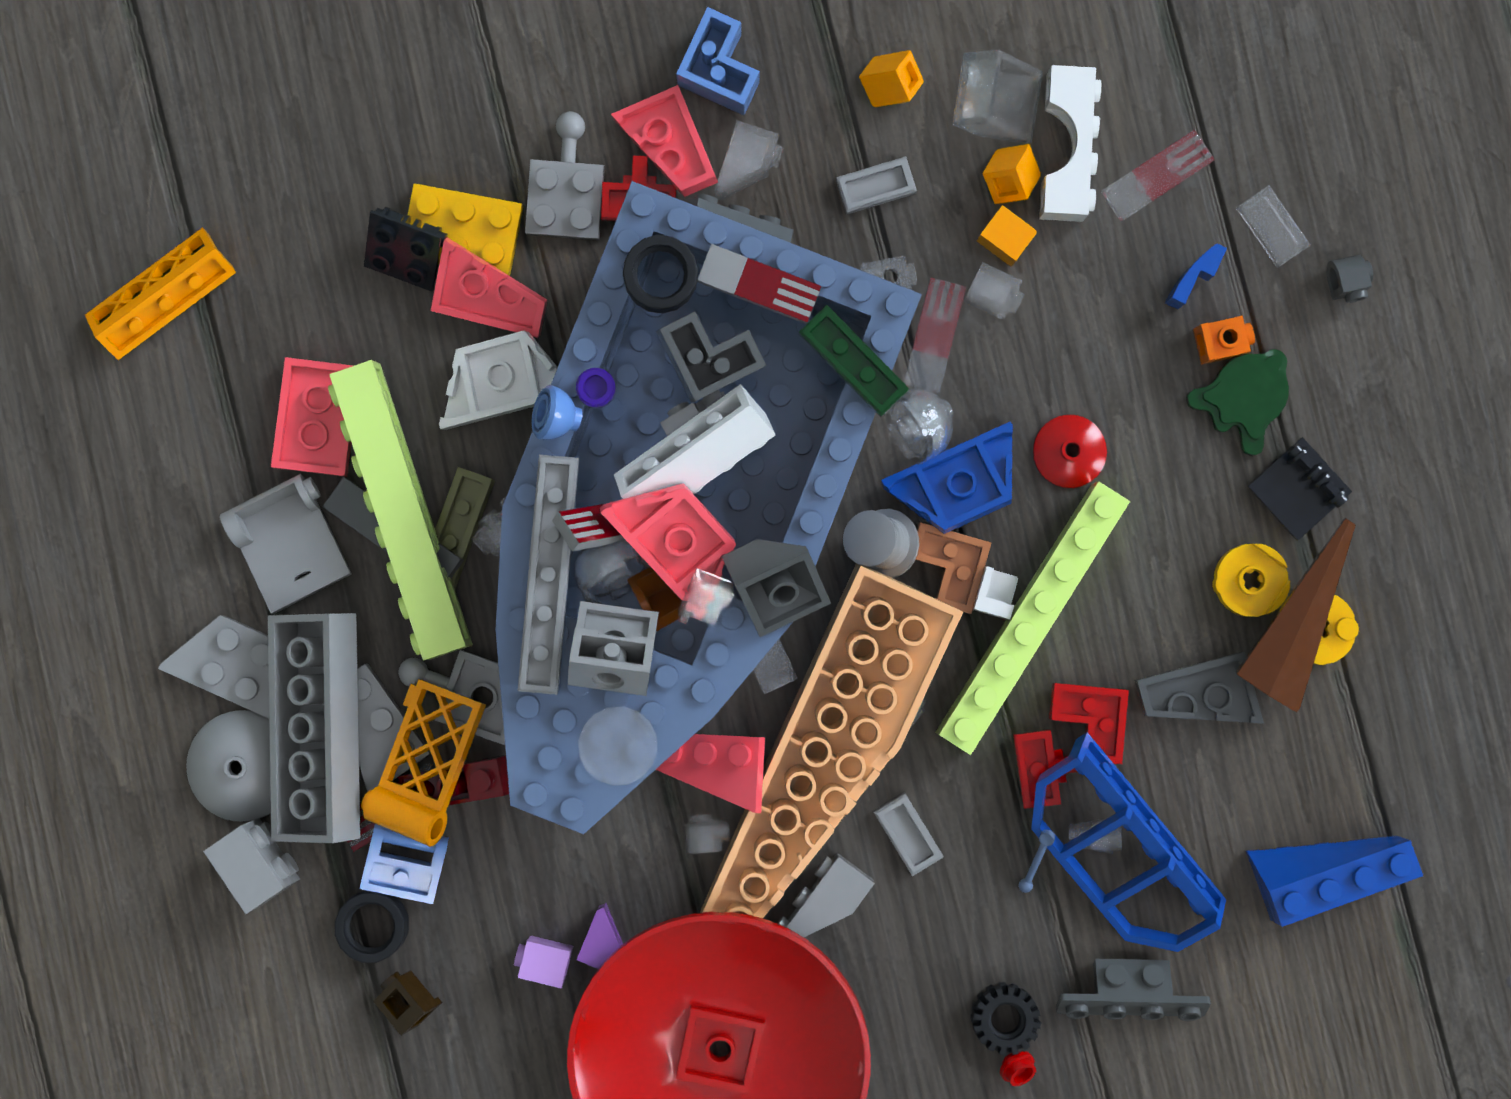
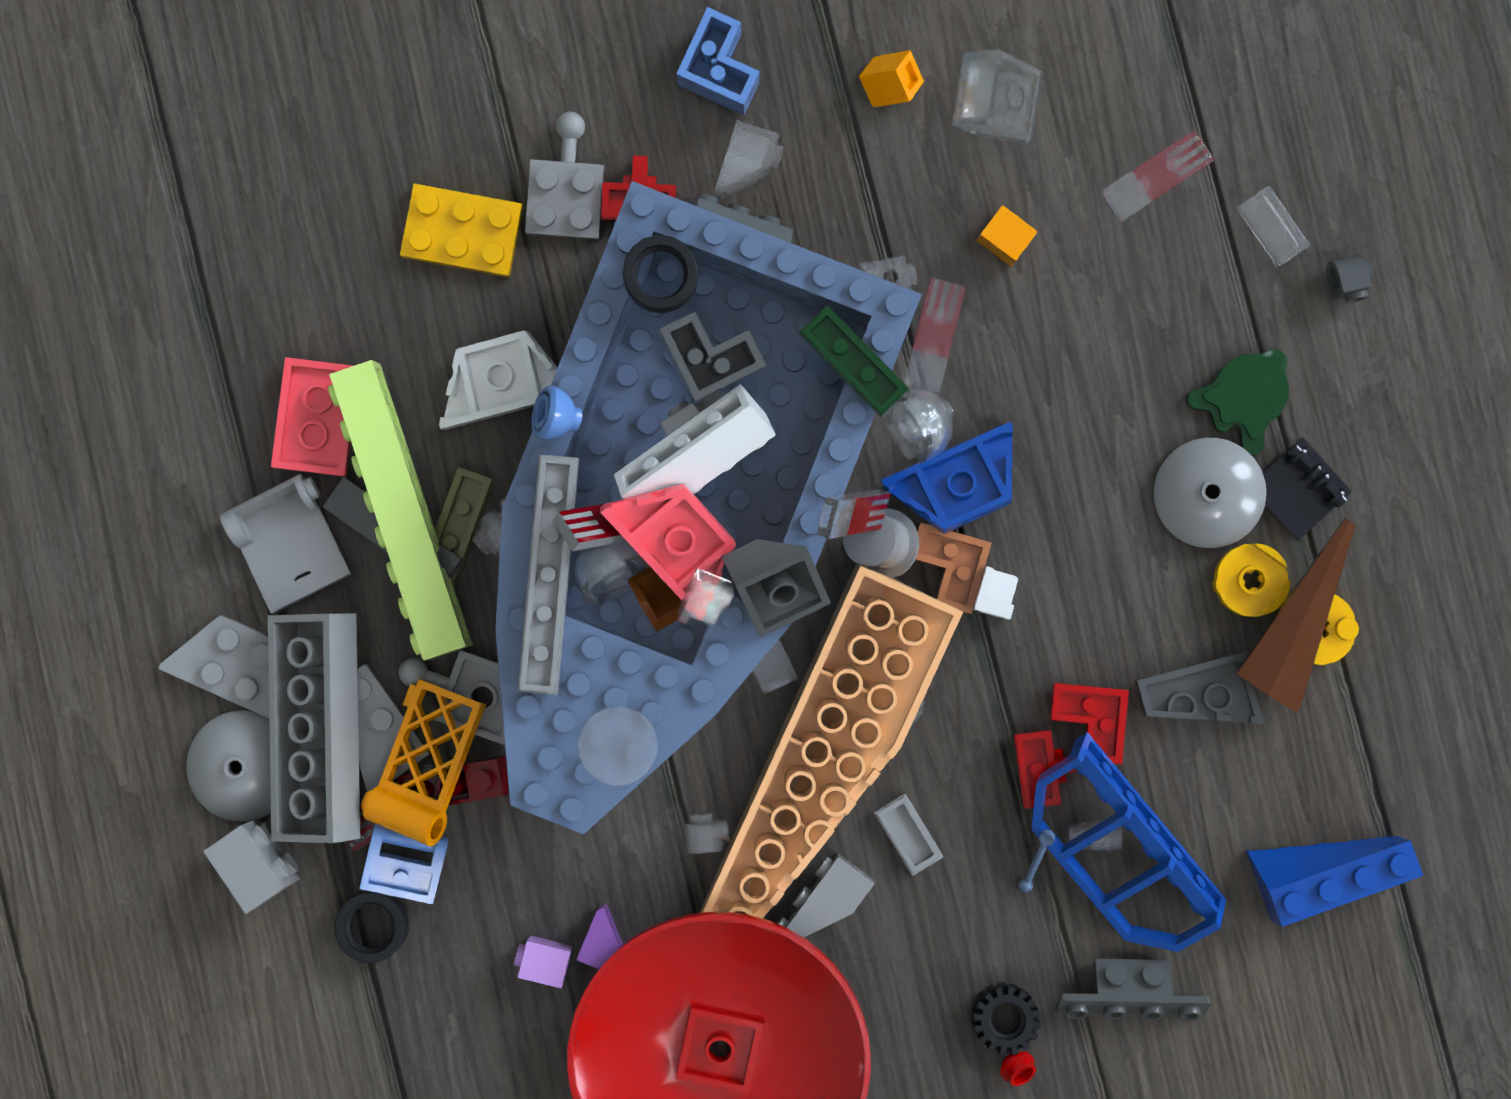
light orange fence [85,227,236,360] -> none
black hinge [364,207,448,292] -> none
dark brown brick [373,970,443,1036] -> none
coral wing [431,237,547,338] -> none
light grey brick [568,601,659,696] -> none
dark purple tile [576,368,616,408] -> none
coral wing [611,85,718,197] -> none
coral wing [656,734,765,813] -> none
tile [697,244,822,324] -> none
light grey tile [836,156,917,215] -> none
yellowish green brick [935,481,1130,755] -> none
clear brick [963,262,1024,320] -> none
light orange panel [982,144,1041,204] -> none
red dish [1033,415,1107,488] -> none
white arch [1039,65,1101,222] -> none
blue slope [1165,243,1227,309] -> none
orange brick [1193,316,1255,365] -> none
none -> clear tile [817,489,891,539]
none -> light grey dish [1153,438,1266,548]

